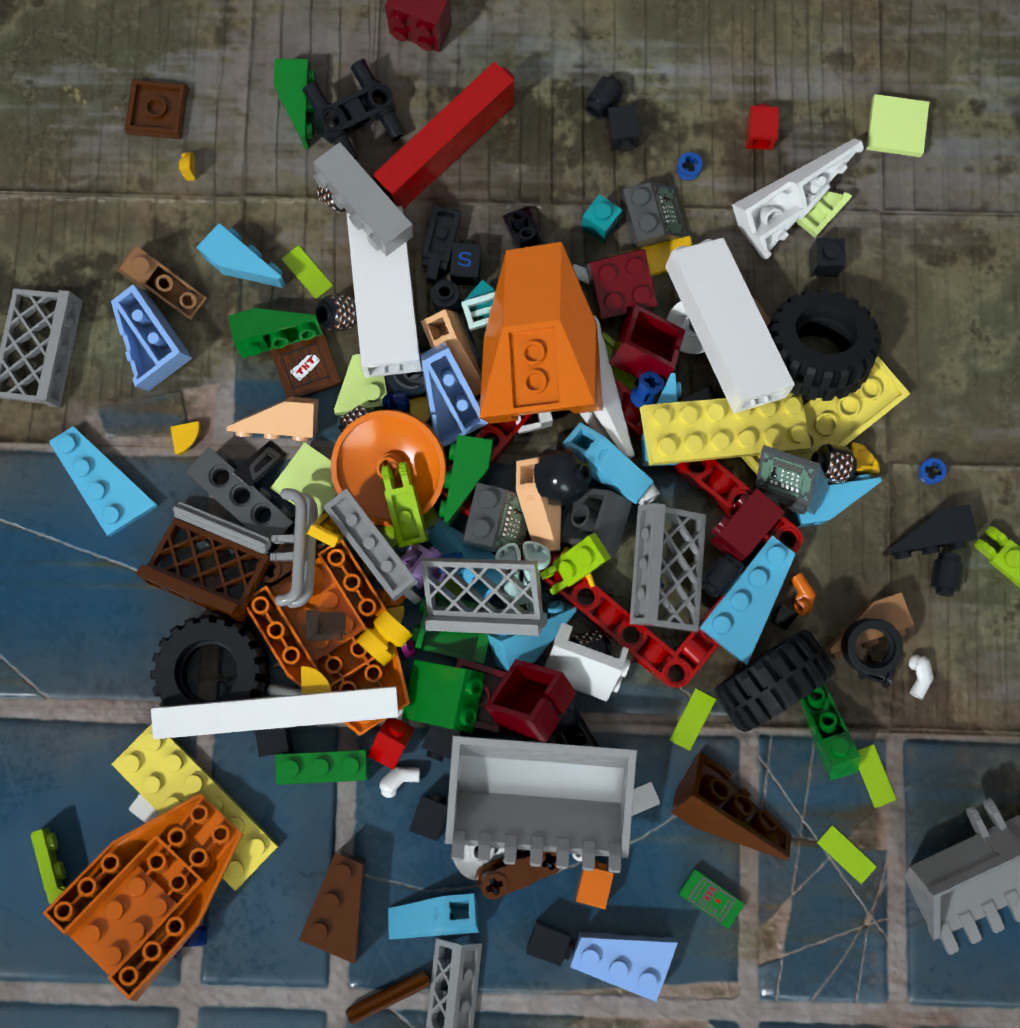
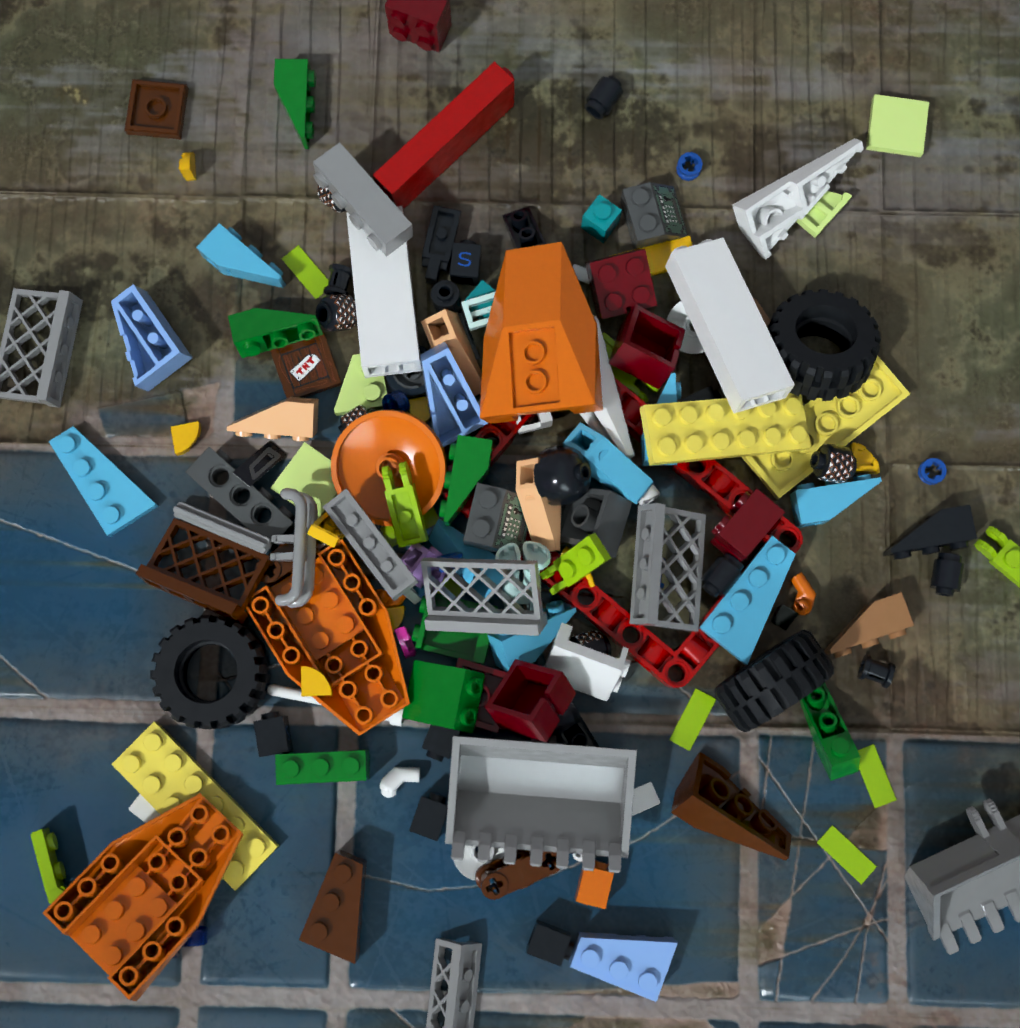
medium nougat slope [116,245,206,320] -> none
white tile [151,686,399,739] -> none
black piece [303,59,406,160] -> none
clear smoke panel [306,610,346,642] -> none
reddish brown axle [346,970,431,1025] -> none
yellow wheel [356,609,413,666] -> none
red brick [367,718,415,770] -> none
medium azure slope [388,893,479,940] -> none
black brick [606,104,641,152] -> none
blue bush [630,371,665,408] -> none
green tile [678,868,745,929] -> none
red brick [745,104,779,150] -> none
slope [755,445,828,515] -> none
black brick [809,238,846,277] -> none
black tyre [841,618,903,676] -> none
white arm [908,654,934,700] -> none
none -> black bush [323,264,353,295]

